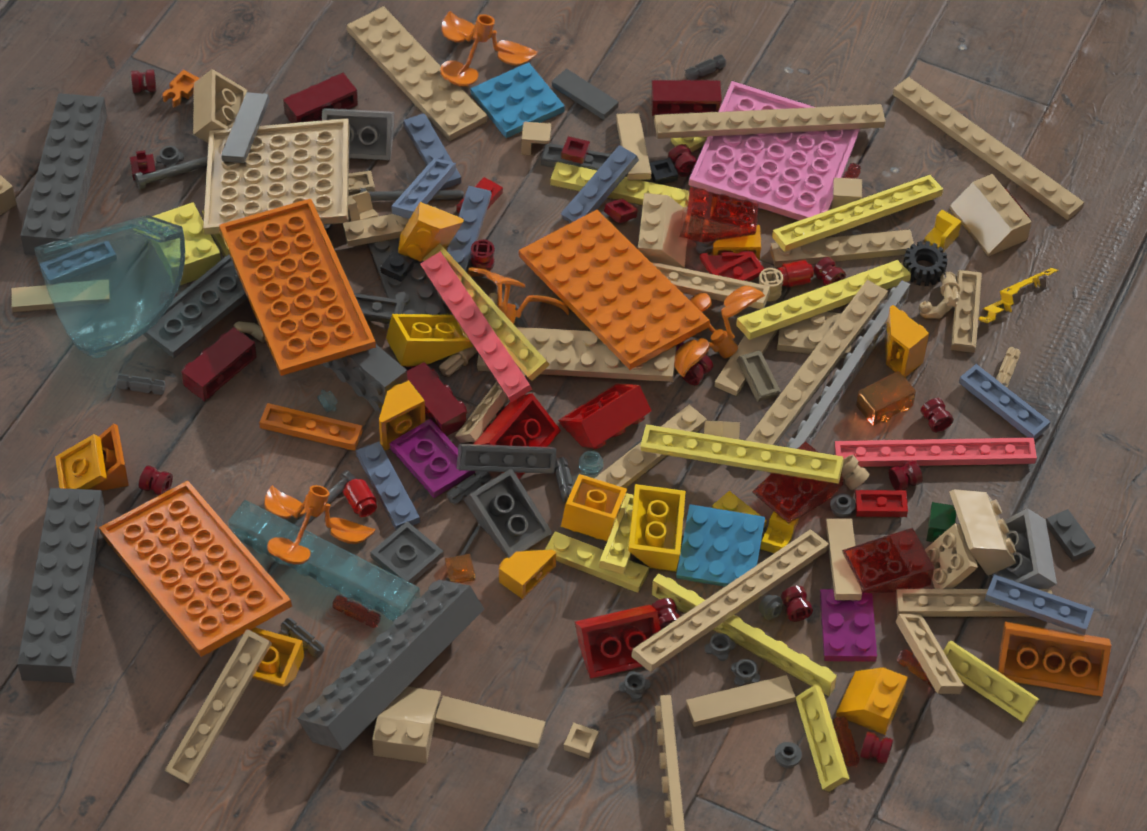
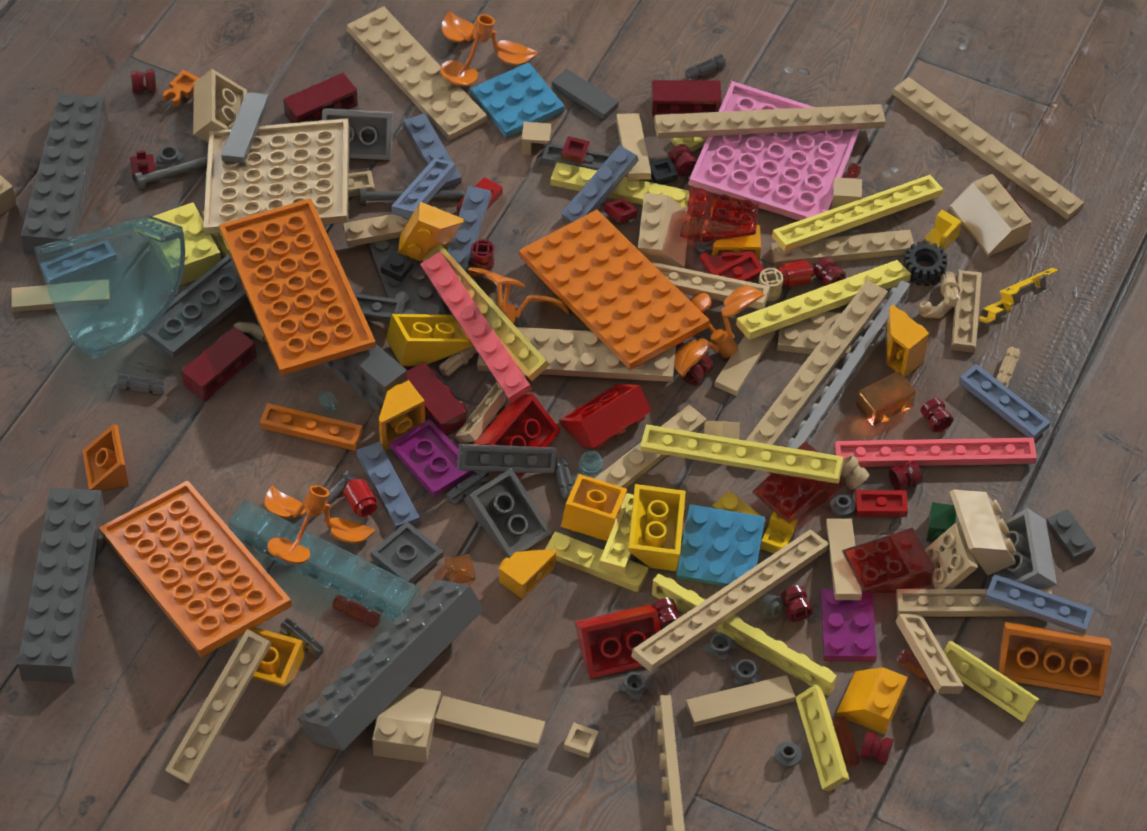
light orange plate [55,434,107,490] -> none
dark red wheel [138,465,173,496] -> none
tan panel [348,191,379,222] -> none
dark tan tile [737,350,781,402] -> none

